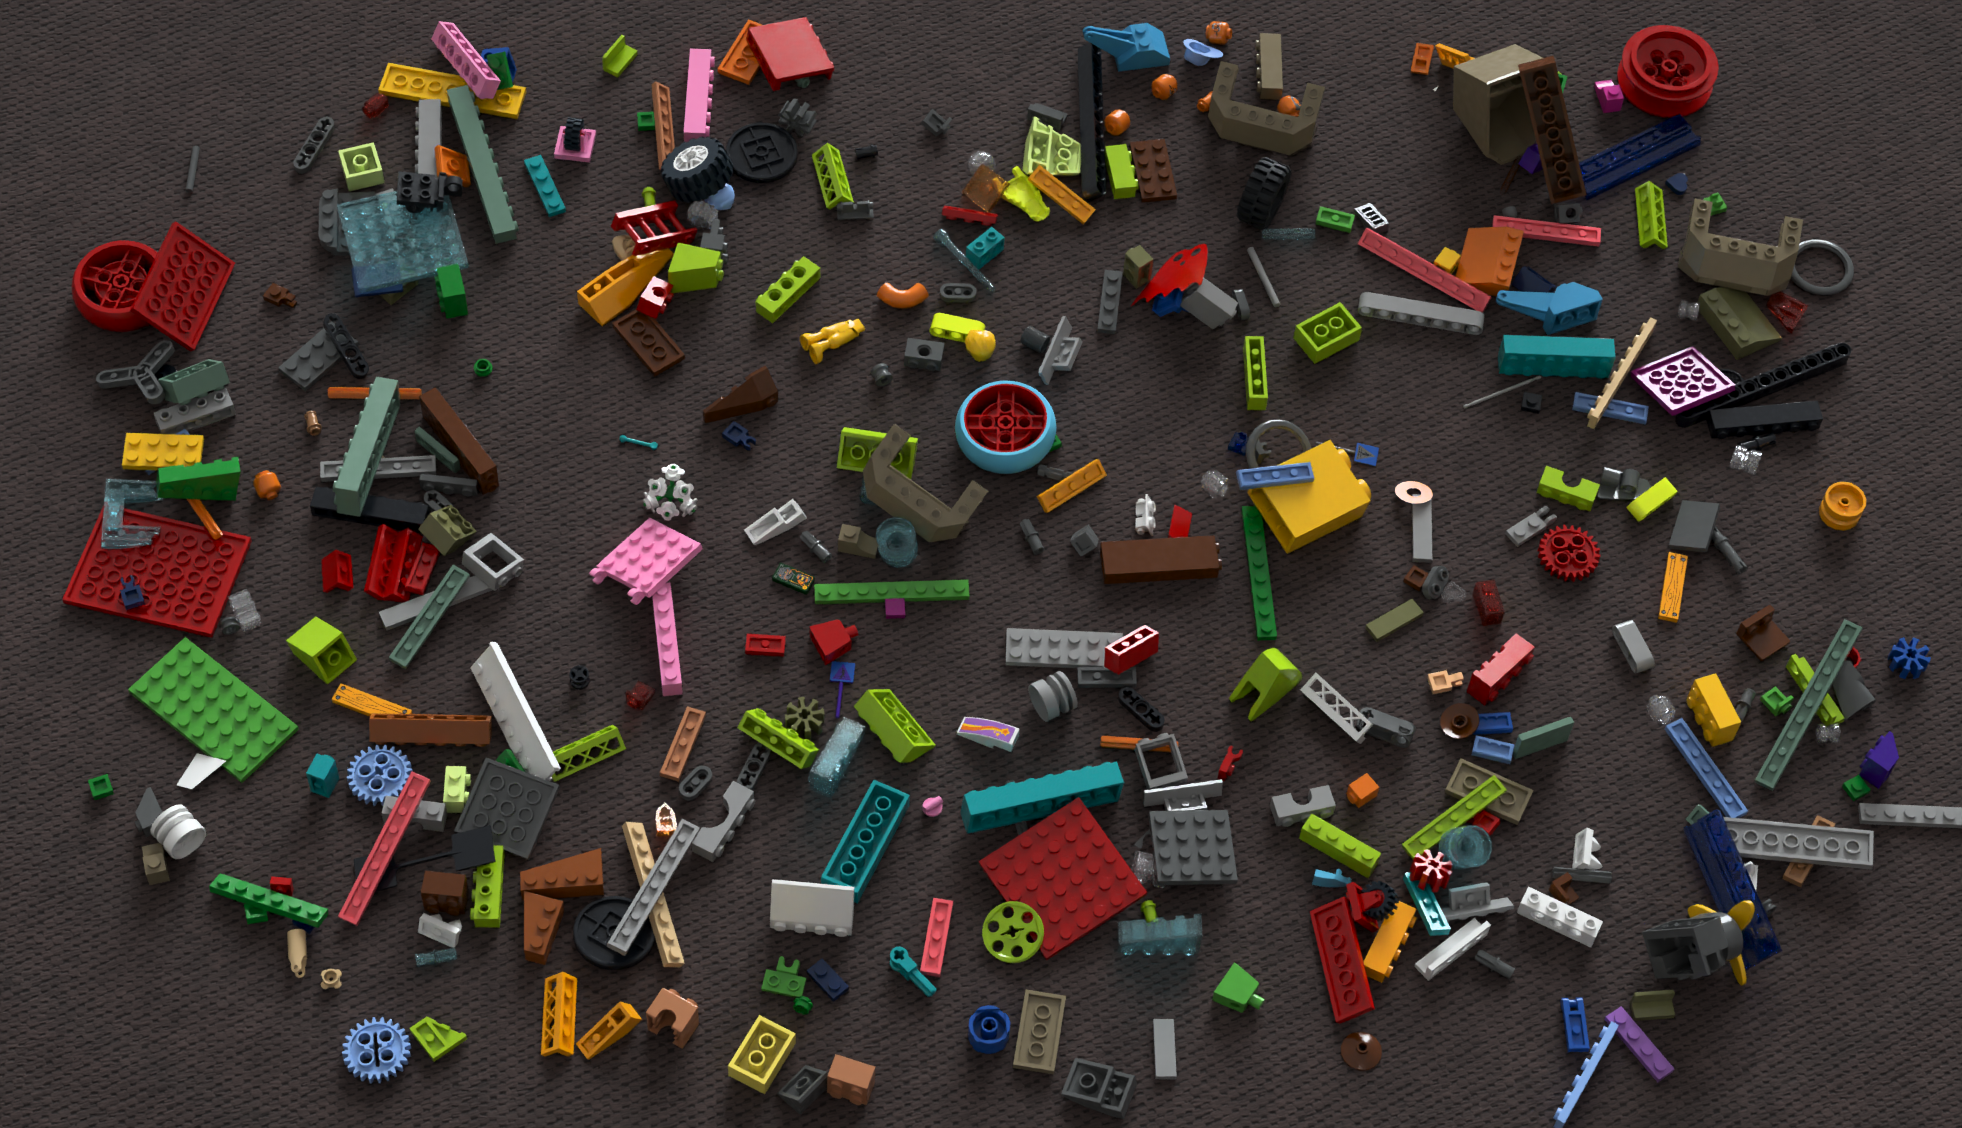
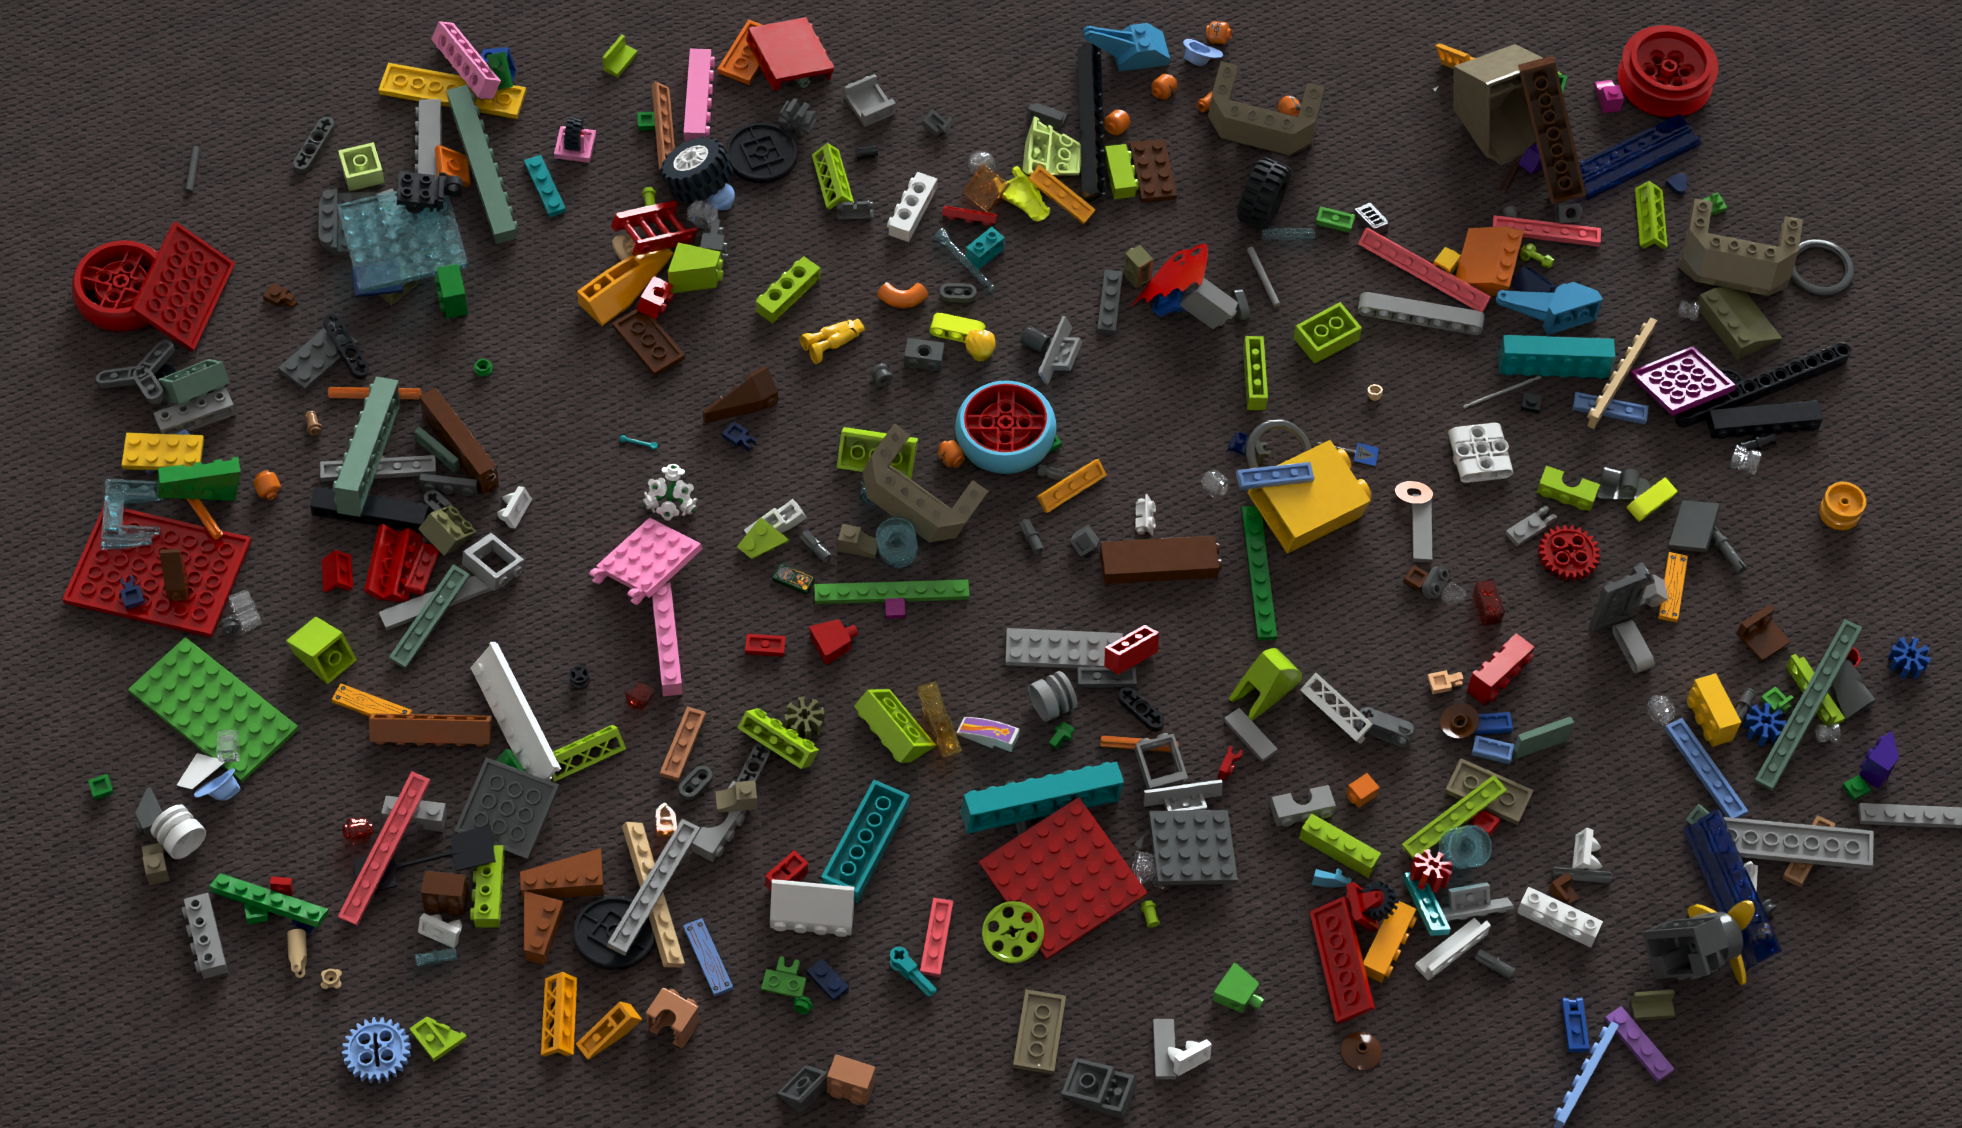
teal brick [306,754,340,798] -> none
light blue gear [347,745,412,806] -> none
clear red brick [362,93,389,119] -> none
yellowish green brick [443,766,471,813] -> none
light yellow brick [728,1015,796,1094] -> none
clear light blue wedge [808,717,866,798] -> none
piece [830,661,855,719] -> none
bright pink plate [922,796,943,817] -> none
blue brick [968,1005,1010,1054] -> none
clear light blue wedge [1117,914,1202,955] -> none
red slope [1168,505,1192,538] -> none
dark tan brick [1255,33,1283,100] -> none
olive tile [1365,599,1424,642] -> none
orange slope [1411,43,1434,75] -> none
clear red wing [1766,291,1808,333] -> none
none -> reddish brown slope [160,549,189,601]
none -> light grey brick [182,893,228,979]
none -> light blue piece [194,768,240,801]
none -> clear brick [216,729,240,762]
none -> clear red head [342,817,374,844]
none -> white tile [497,486,532,529]
none -> medium blue tile [683,918,733,997]
none -> dark tan arch [715,780,757,813]
none -> lime wing [737,517,790,559]
none -> red brick [765,850,808,891]
none -> light grey panel [844,74,896,127]
none -> white brick [887,172,937,242]
none -> clear yellow slope [917,681,962,757]
none -> orange head [937,440,965,468]
none -> green piece [1049,722,1075,750]
none -> white tile [1168,1040,1212,1076]
none -> light grey tile [1224,708,1277,762]
none -> tan hinge [1368,384,1383,401]
none -> white connector [1448,423,1513,483]
none -> lime bar [1520,243,1555,269]
none -> dark grey plate [1589,562,1654,631]
none -> light grey brick [1643,574,1668,607]
none -> blue gear [1743,703,1786,746]

